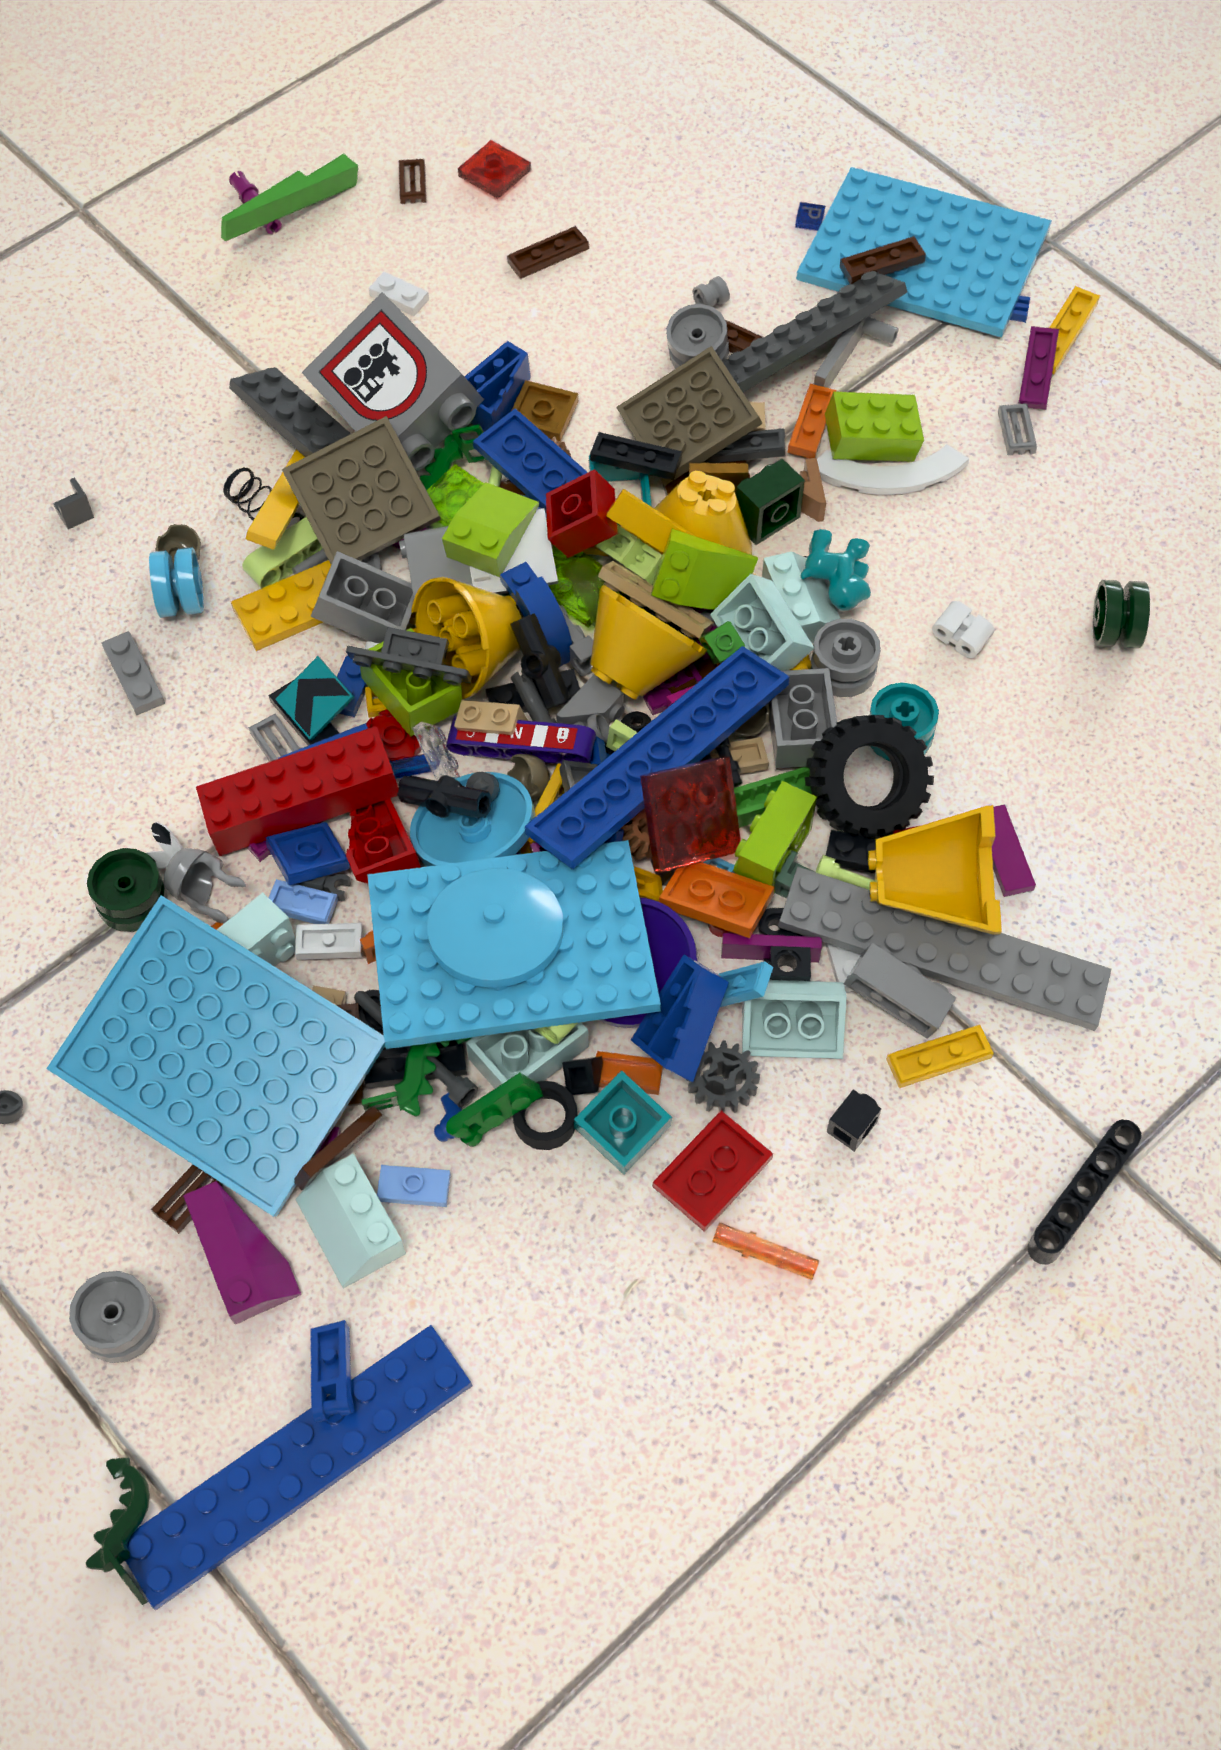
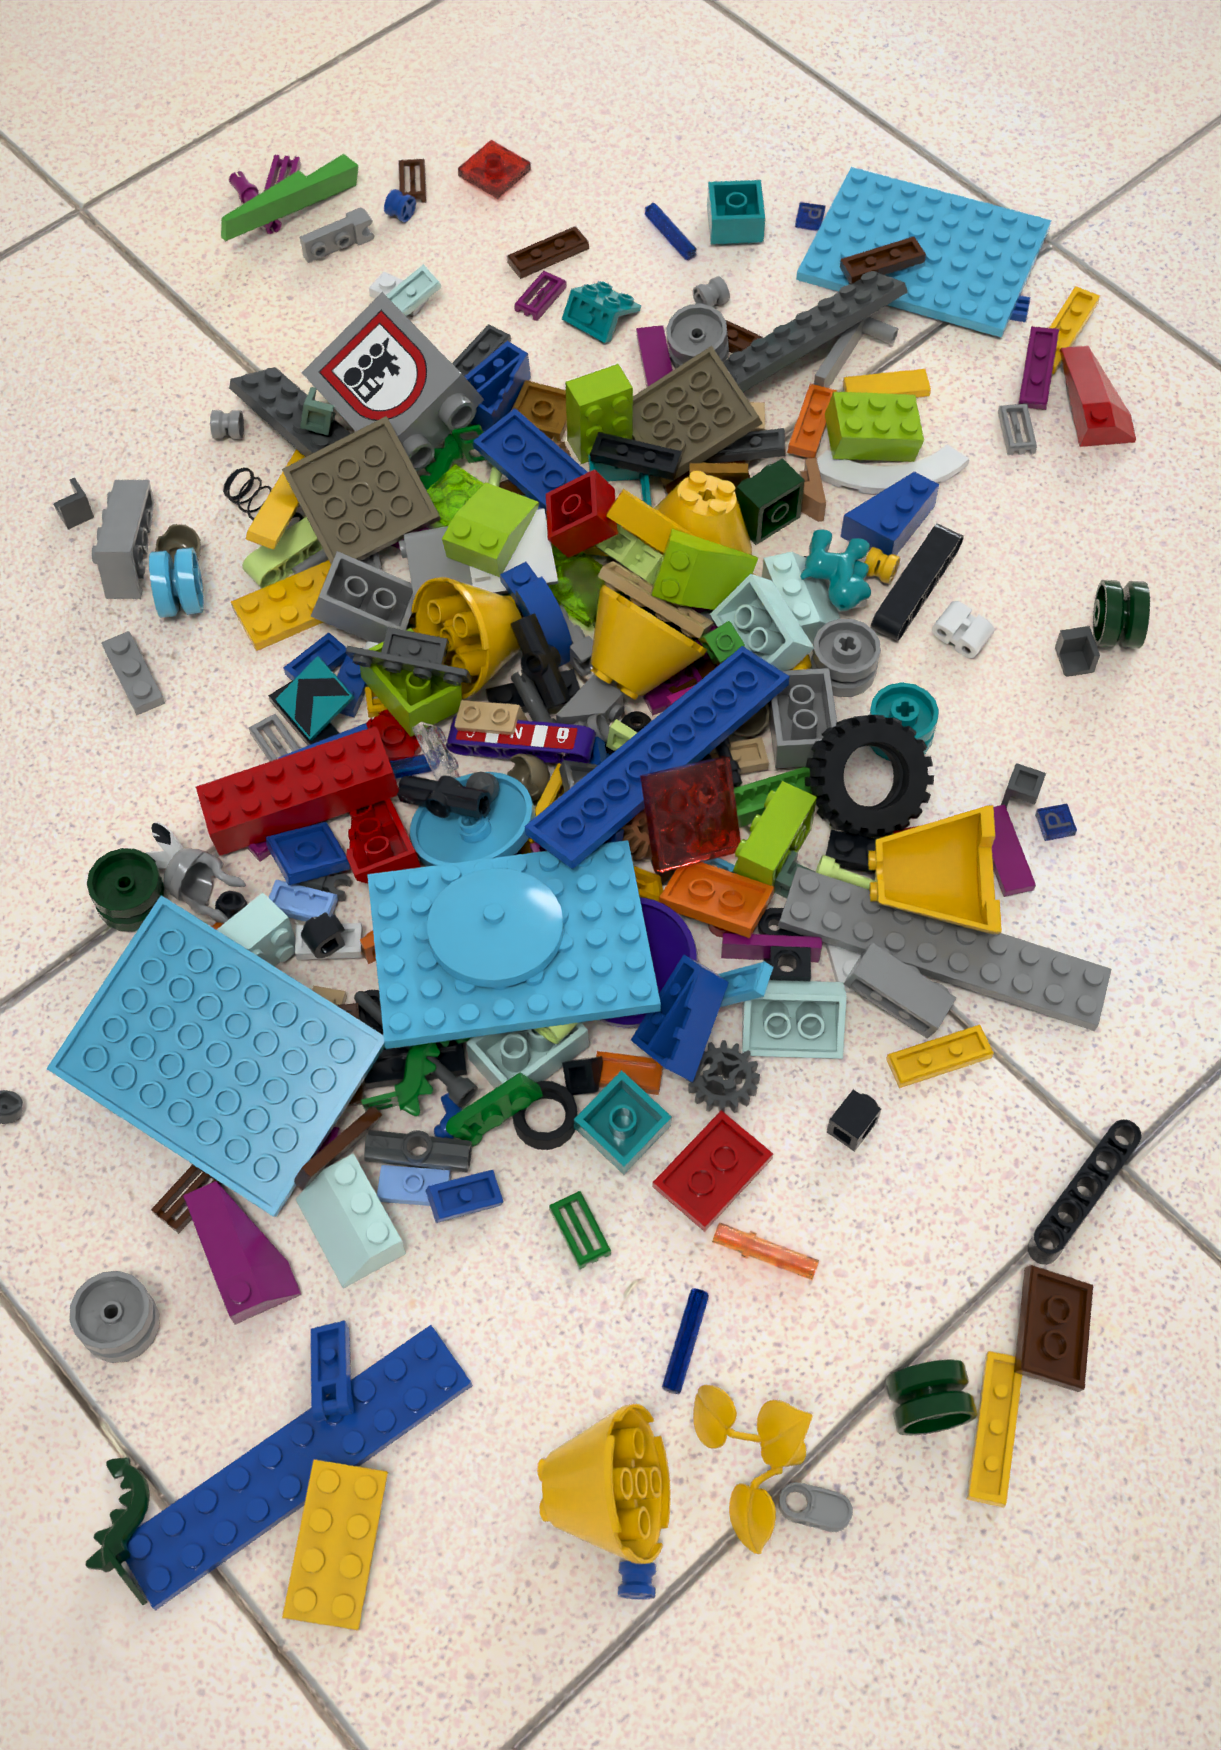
none -> light grey wedge [92,480,154,599]
none -> light grey wheel [210,410,244,439]
none -> black plate [215,891,248,919]
none -> magenta tile [264,155,301,191]
none -> yellow plate [282,1459,388,1631]
none -> blue plate [283,632,348,680]
none -> light grey plate [300,207,375,263]
none -> sand green panel [300,387,335,435]
none -> black plate [301,912,345,959]
none -> dark grey piece [364,1130,472,1173]
none -> blue wheel [384,189,416,222]
none -> light aqua tile [386,264,442,317]
none -> blue plate [425,1169,504,1223]
none -> dark grey tile [452,324,511,376]
none -> magenta tile [514,271,566,321]
none -> yellow cone [537,1404,671,1564]
none -> green tile [549,1191,611,1270]
none -> teal bracket [562,281,642,343]
none -> lime brick [565,364,633,464]
none -> blue wheel [618,1561,656,1600]
none -> magenta tile [636,325,673,387]
none -> clear blue axle [645,202,697,261]
none -> clear blue axle [662,1288,709,1394]
none -> yellow plant [693,1385,813,1554]
none -> teal brick [707,180,765,244]
none -> light grey piece [778,1482,853,1532]
none -> blue wedge [840,471,939,555]
none -> yellow tile [843,369,931,397]
none -> yellow wheel [864,547,901,584]
none -> black beam [871,523,964,641]
none -> dark green wheel [885,1359,978,1436]
none -> yellow plate [967,1351,1022,1508]
none -> dark grey panel [1001,763,1046,808]
none -> reddish brown tile [1014,1265,1093,1392]
none -> clear blue tile [1035,803,1077,841]
none -> dark grey panel [1055,626,1100,677]
none -> red wedge [1060,346,1136,447]

